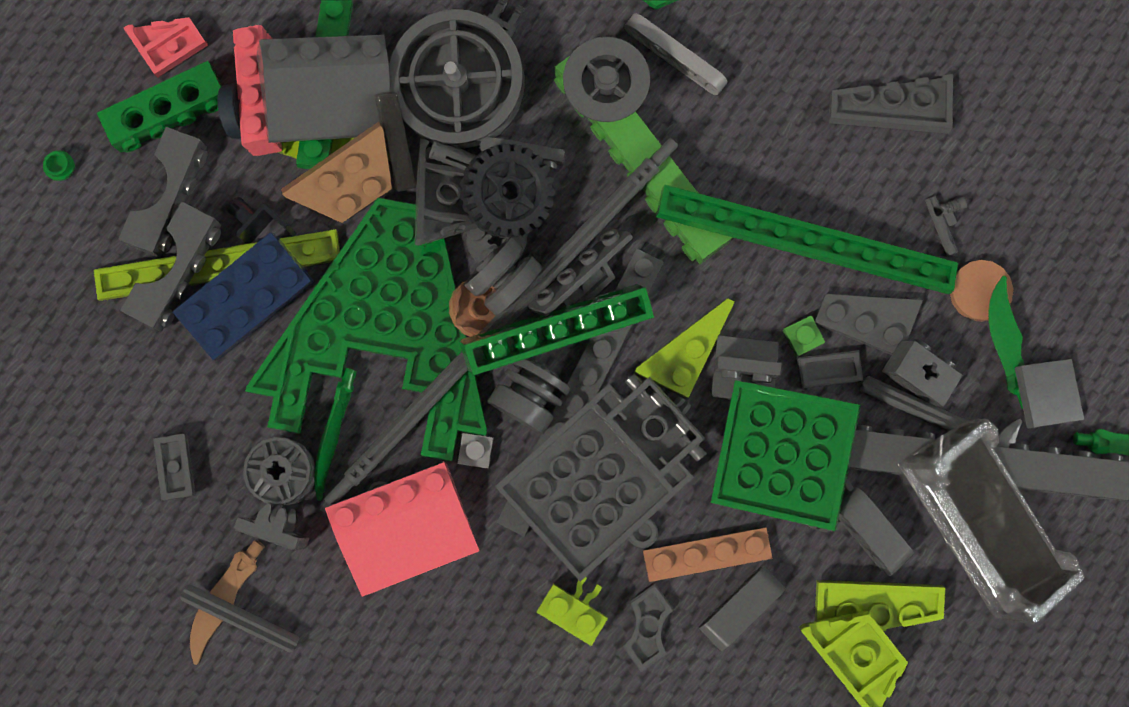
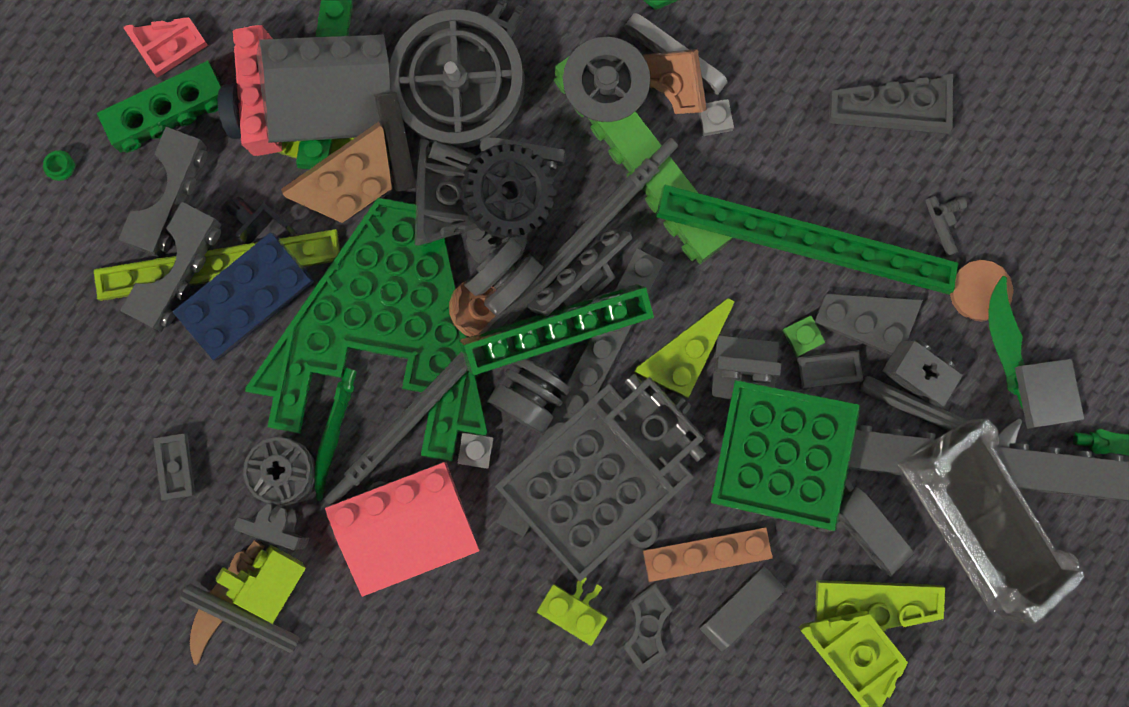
none -> lime hinge [216,545,306,624]
none -> nougat tile [643,49,707,114]
none -> light grey plate [699,99,734,136]

